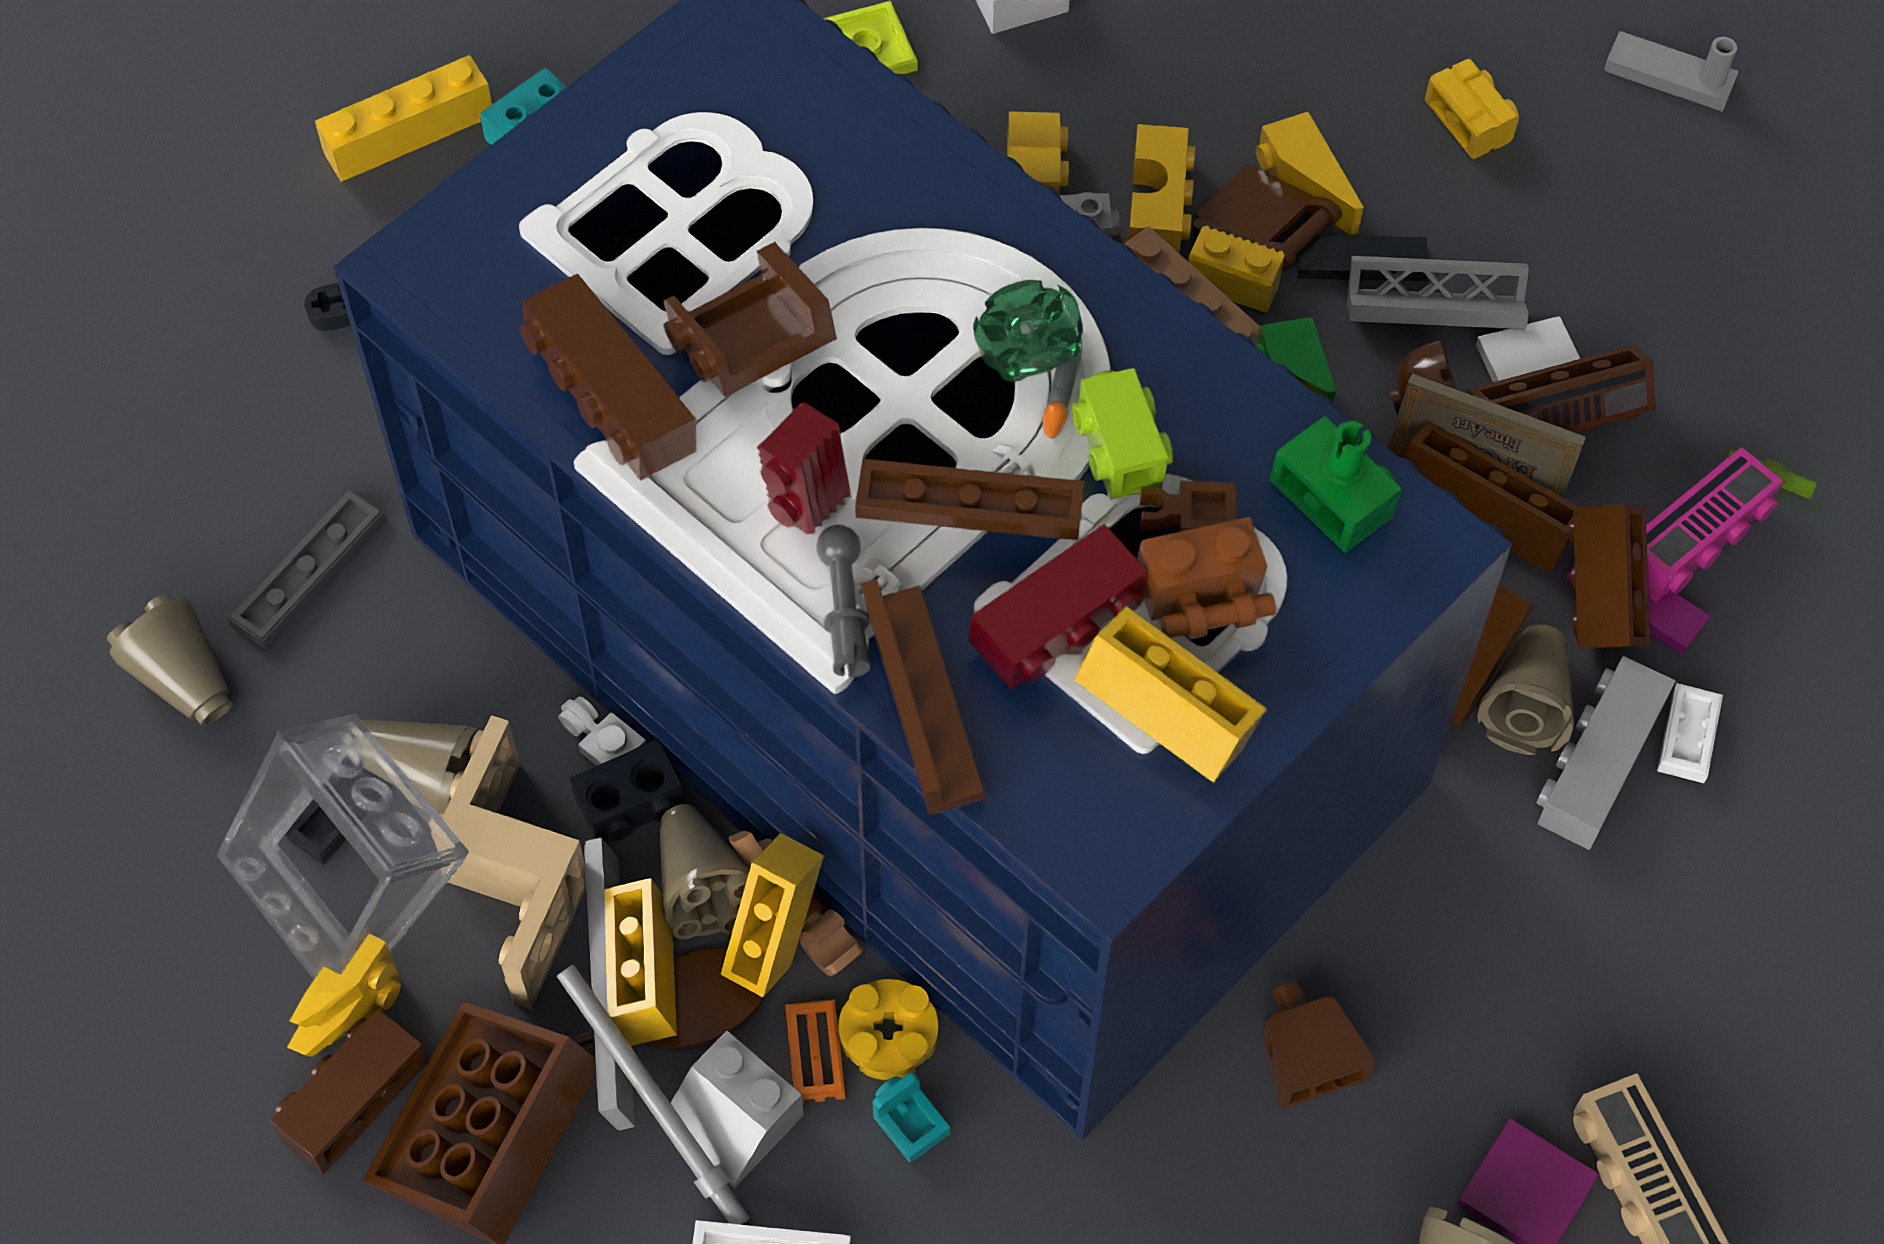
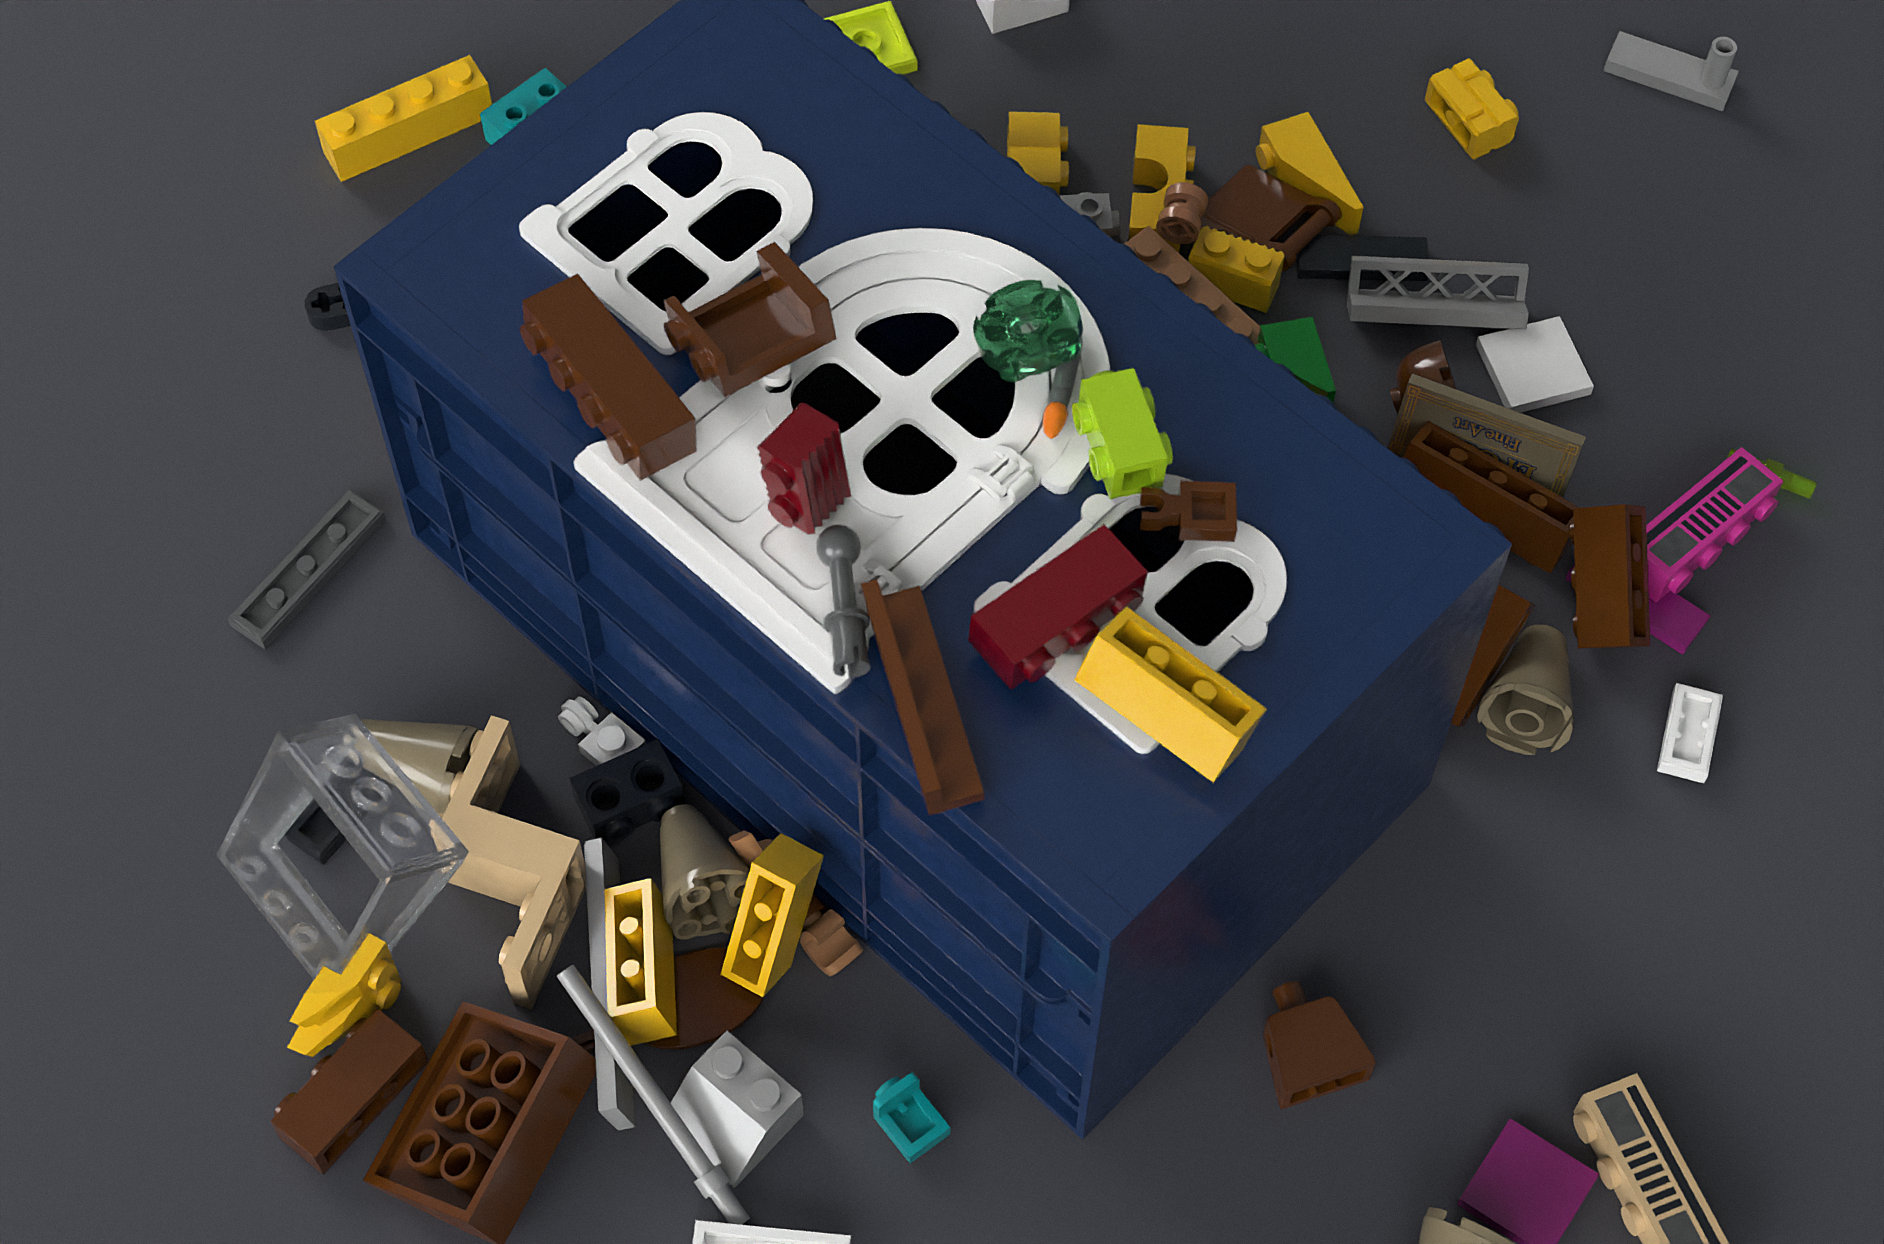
dark tan cone [106,592,233,727] -> none
orange tile [785,999,845,1104] -> none
yellow plate [838,979,938,1080] -> none
reddish brown plate [855,459,1085,540] -> none
dark orange brick [1137,517,1276,640] -> none
green brick [1269,416,1402,553] -> none
reddish brown brick [1467,345,1656,432] -> none
light grey brick [1536,656,1675,850] -> none
none -> nougat wheel [1156,182,1209,244]

